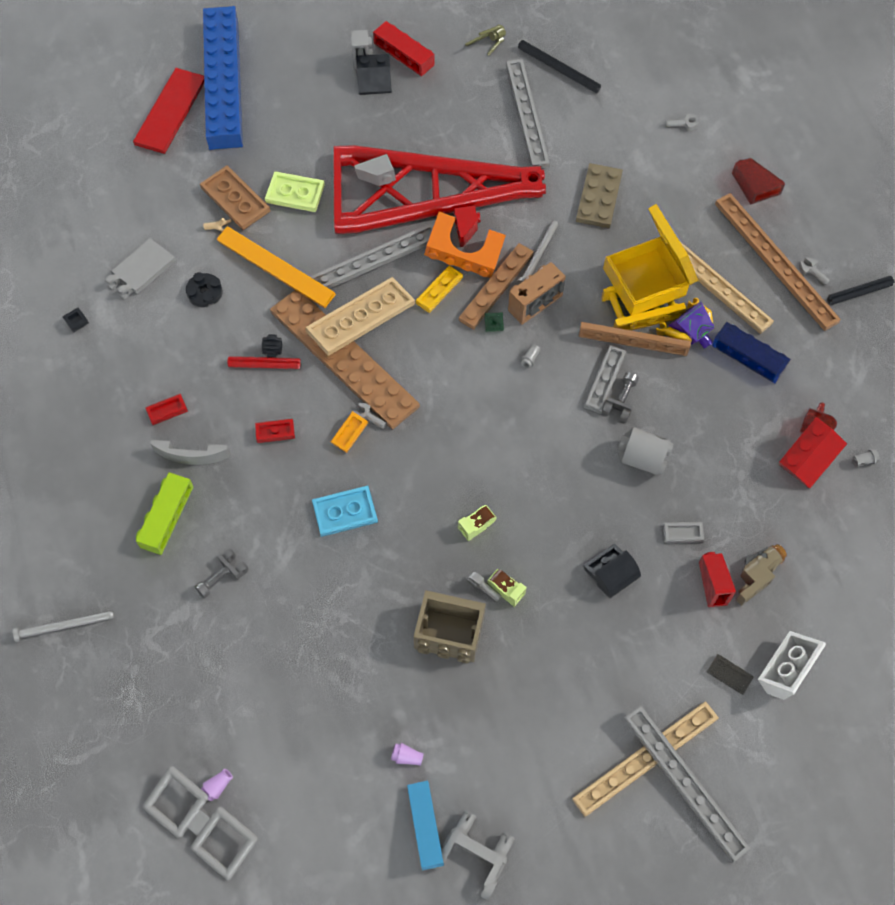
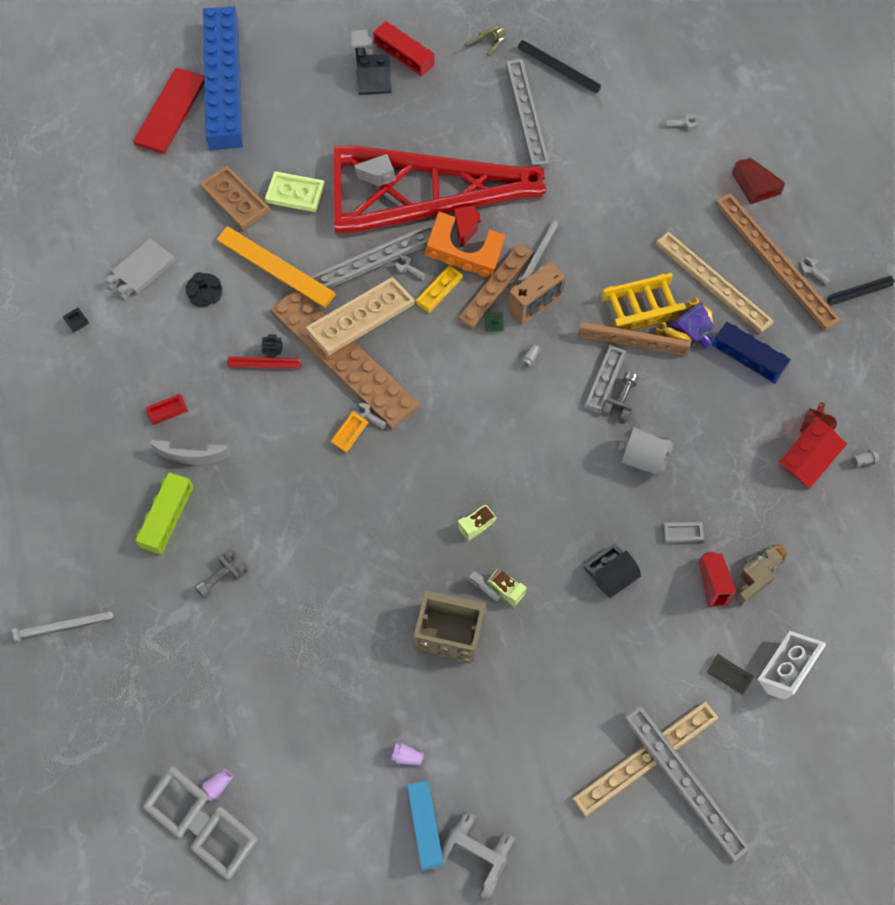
tan bar [203,218,232,232] -> none
red plate [255,419,295,443] -> none
medium azure tile [312,486,378,537] -> none
dark tan plate [576,163,623,228] -> none
yellow container [603,204,698,316] -> none
none -> light grey bar [395,256,426,280]

